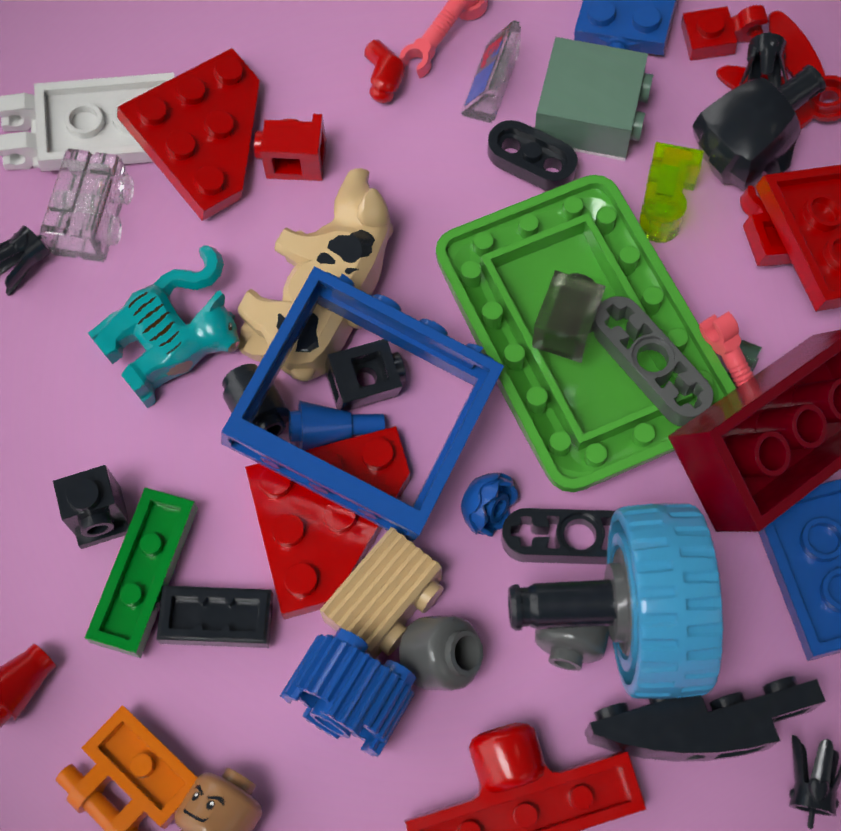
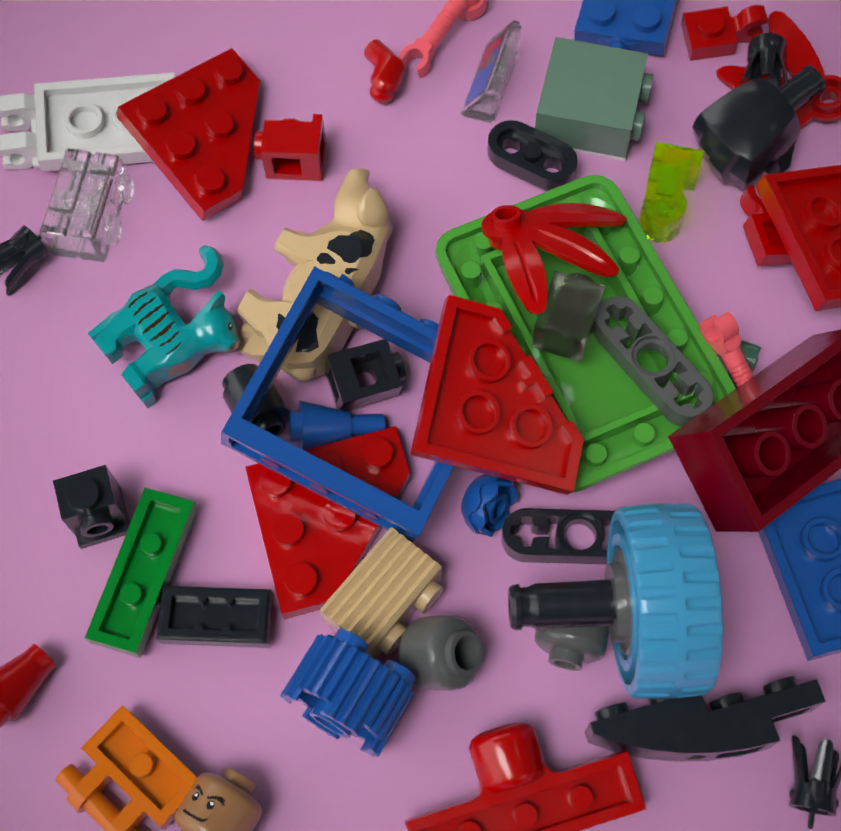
none -> red plate [410,295,584,495]
none -> red plant [481,203,627,314]

